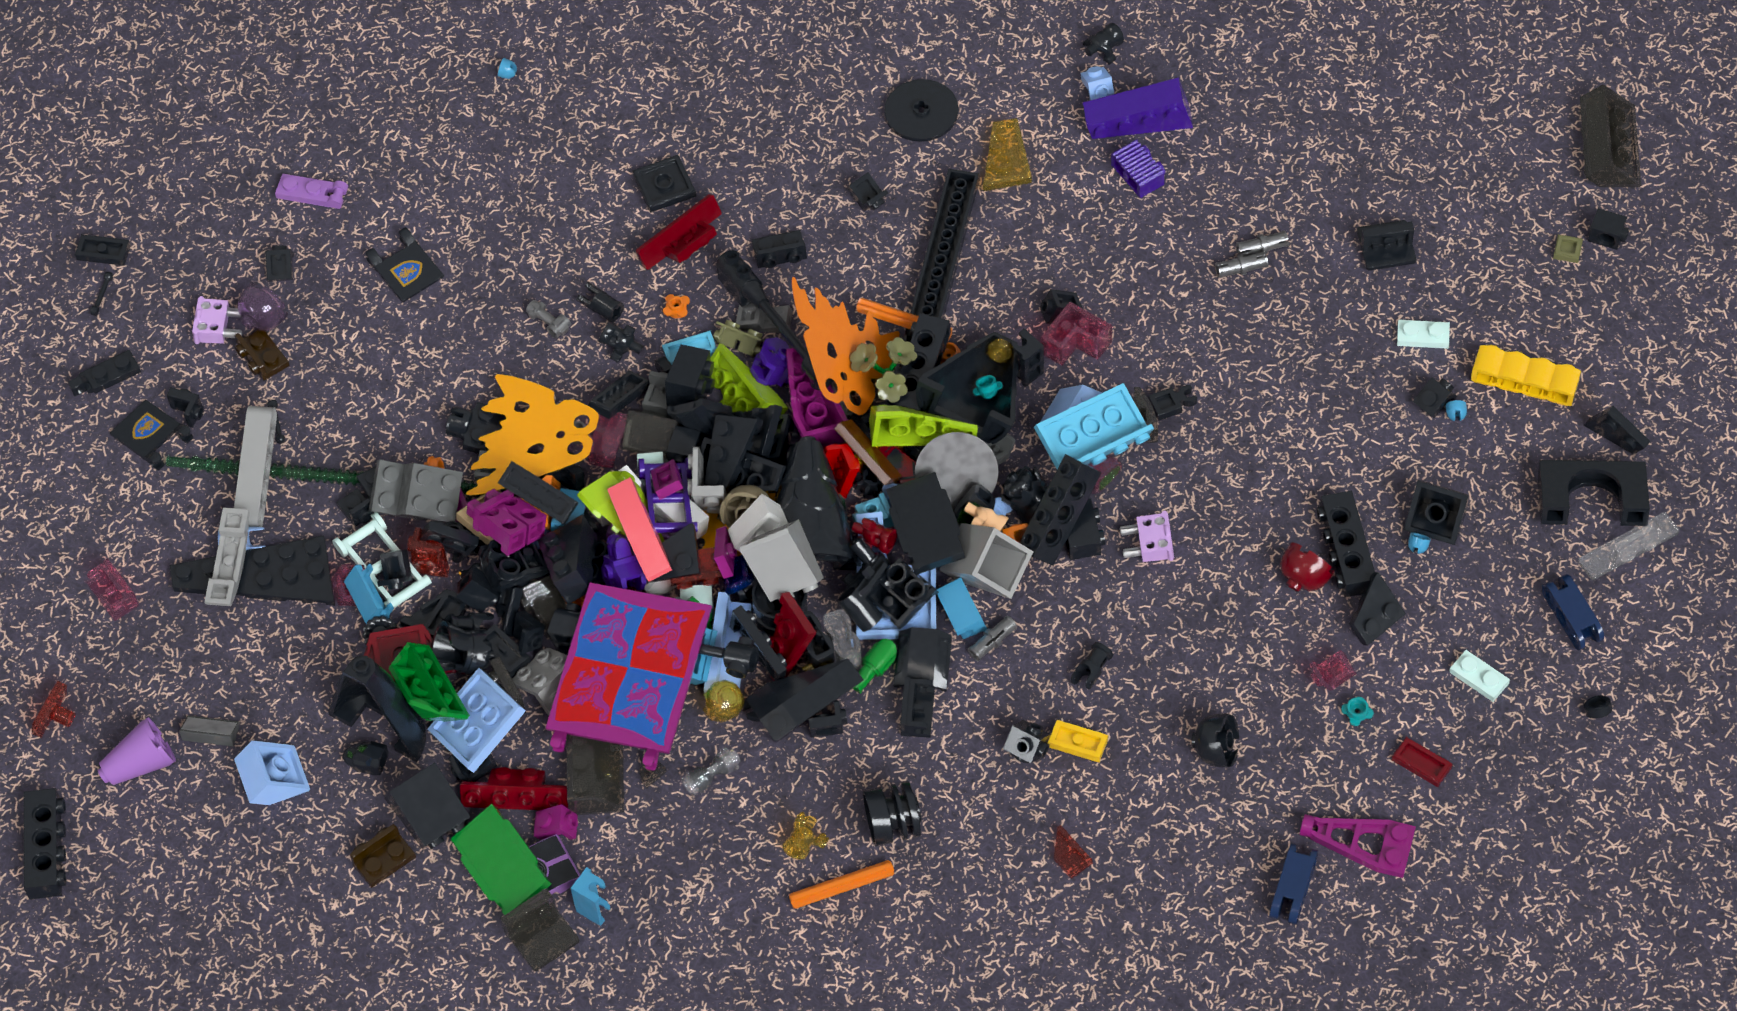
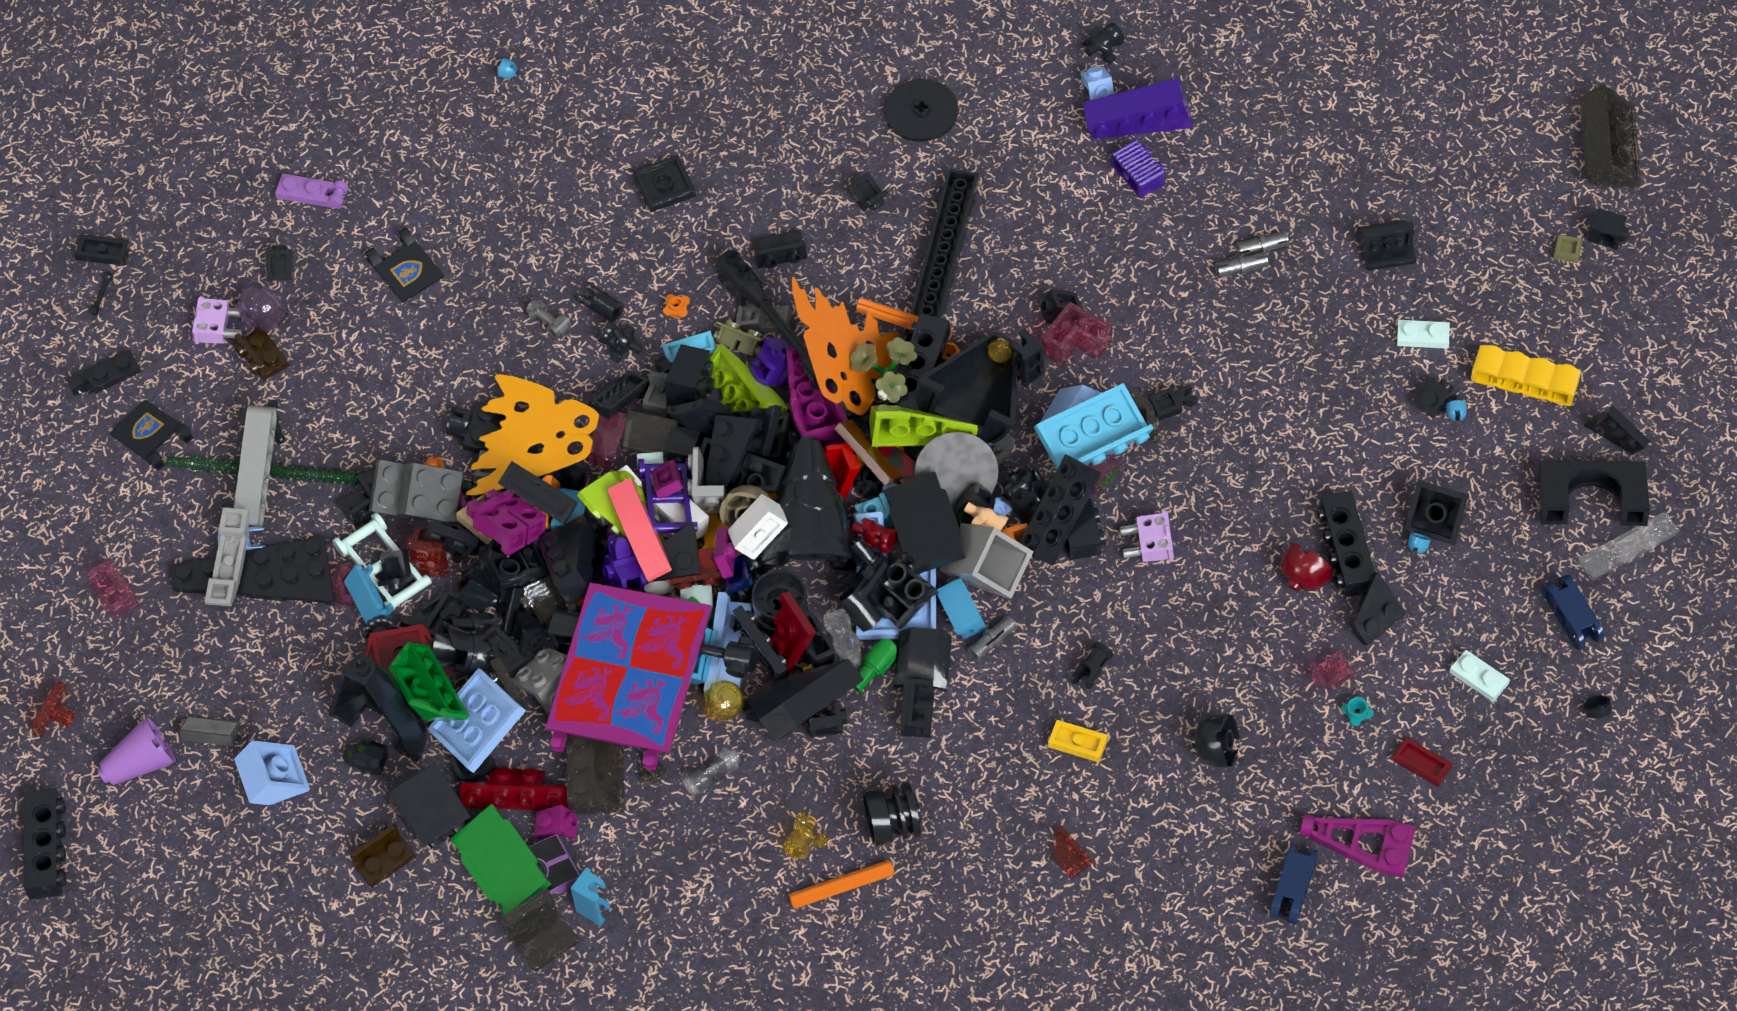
black bracket [167,387,204,428] -> none
dark red bracket [636,194,722,270] -> none
light grey slope [739,519,824,602] -> none
teal plate [973,375,1003,399] -> none
clear yellow wing [983,118,1032,191] -> none
black brick [1003,720,1051,763] -> none

